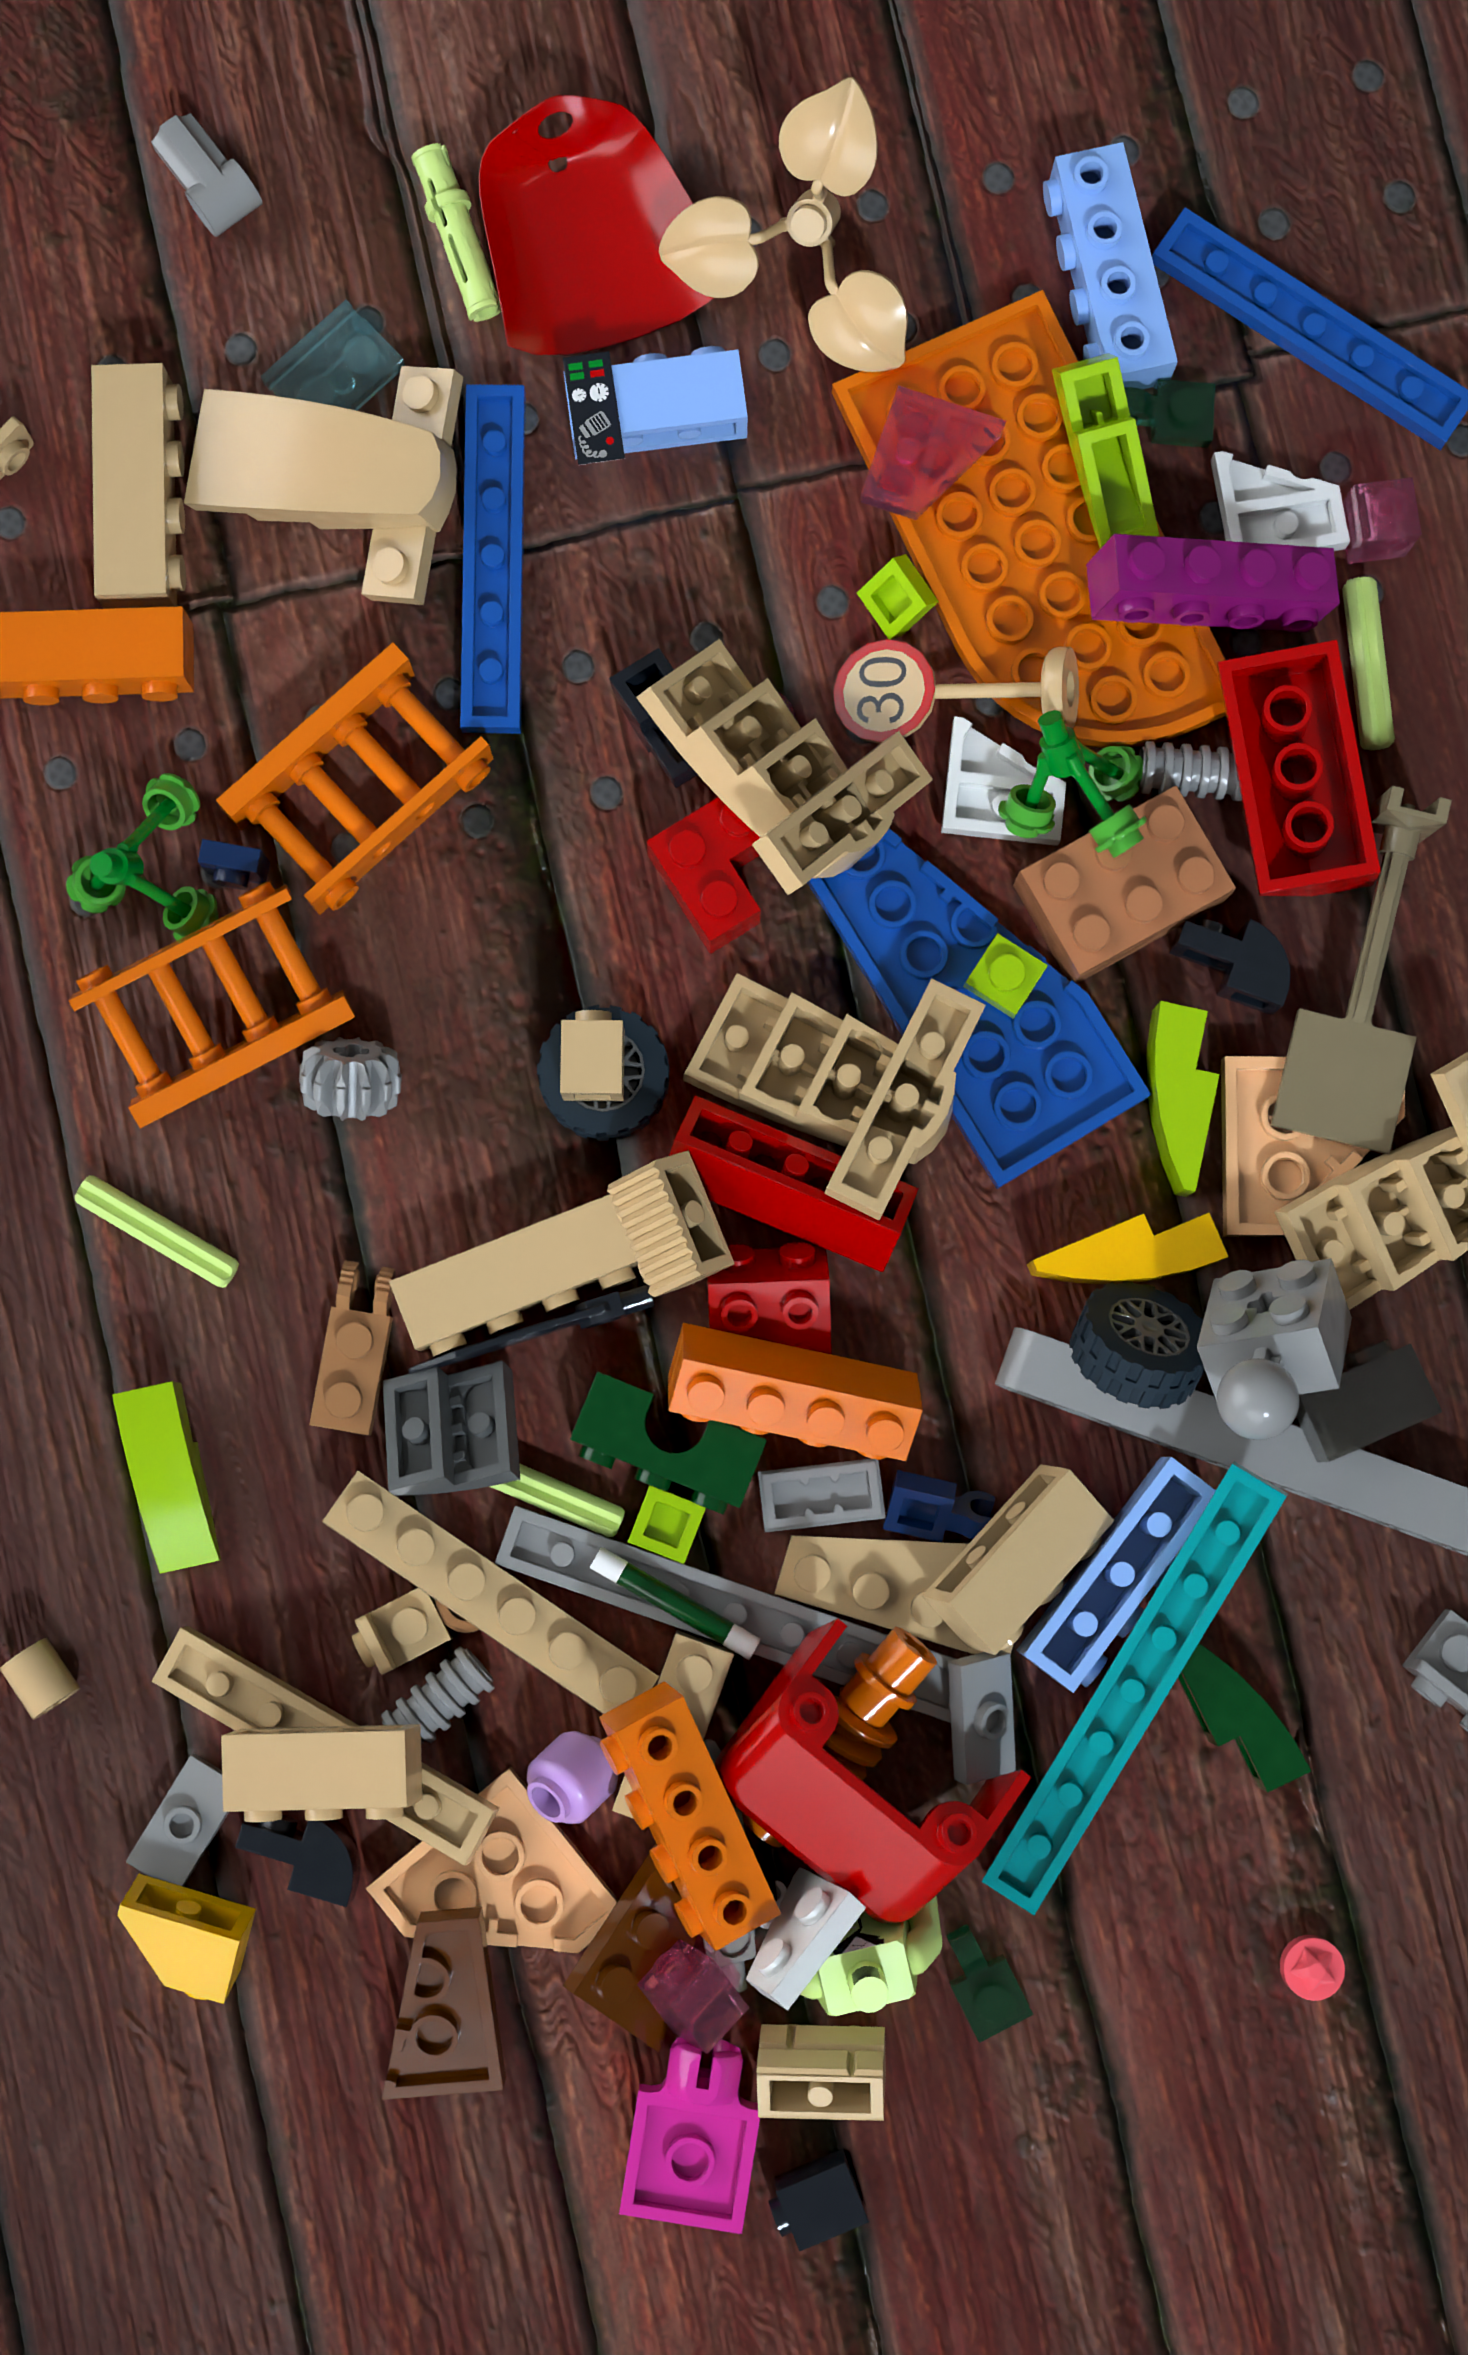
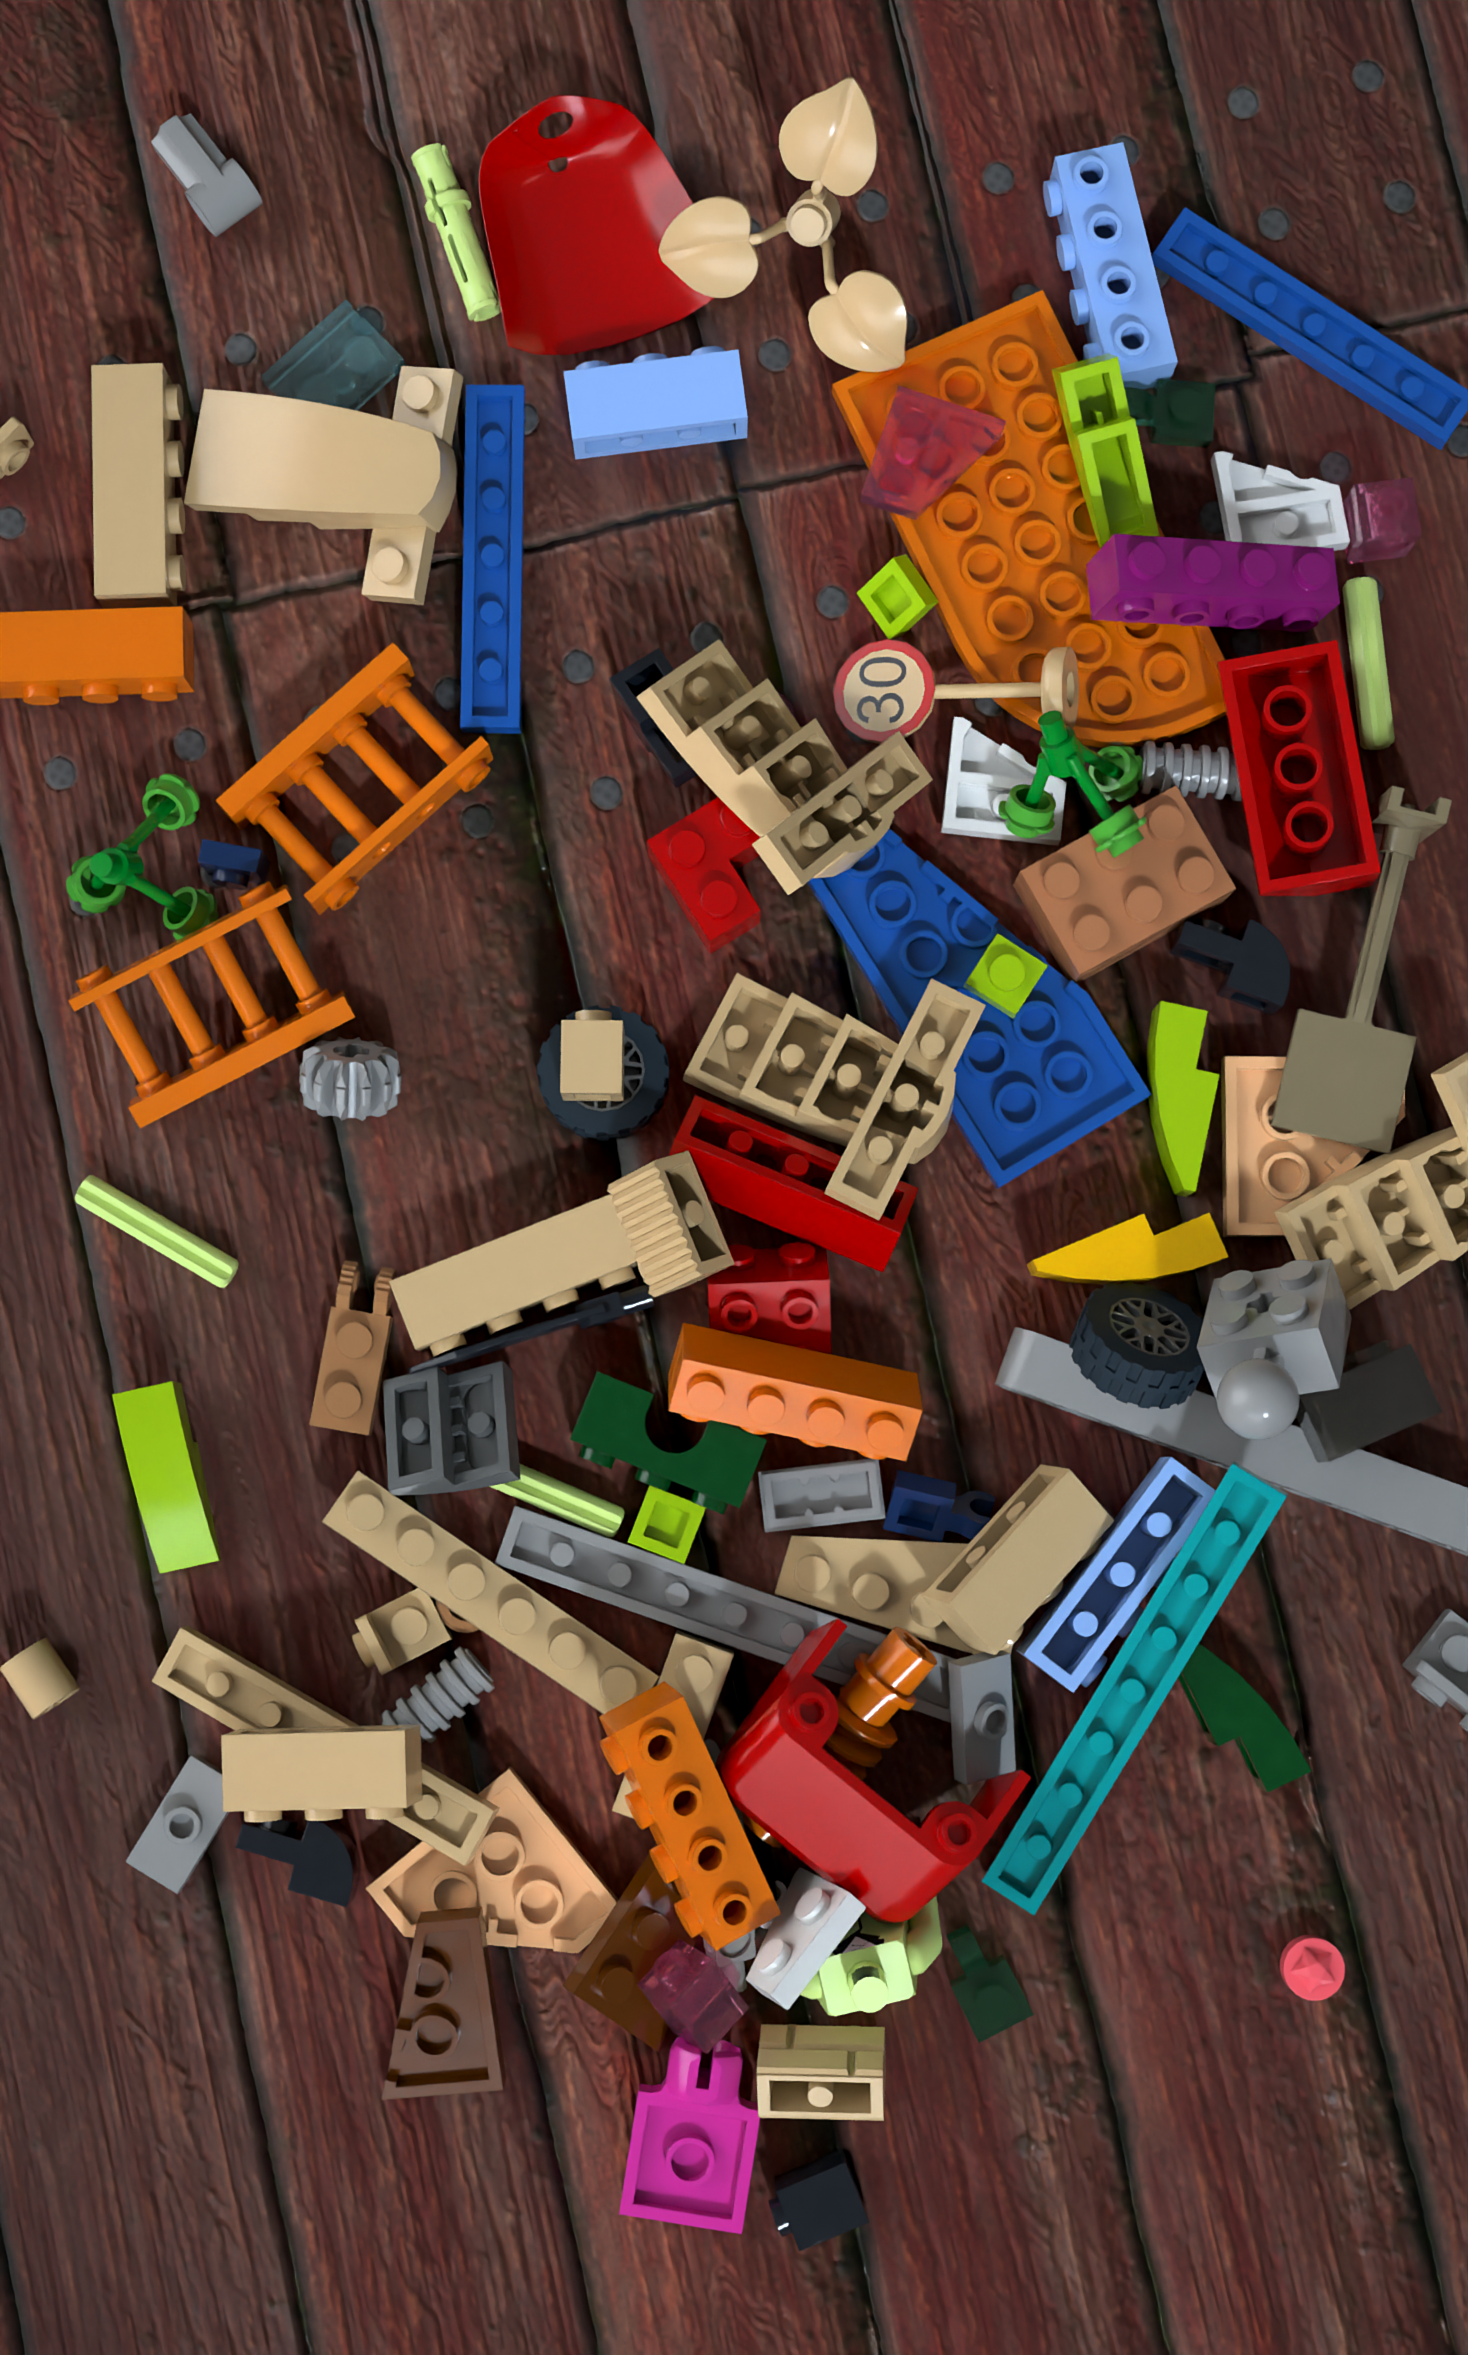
yellow slope [117,1873,256,2004] -> none
lavender head [527,1731,618,1824] -> none
black sticker [563,351,625,465] -> none
dark green bar [590,1547,761,1660] -> none

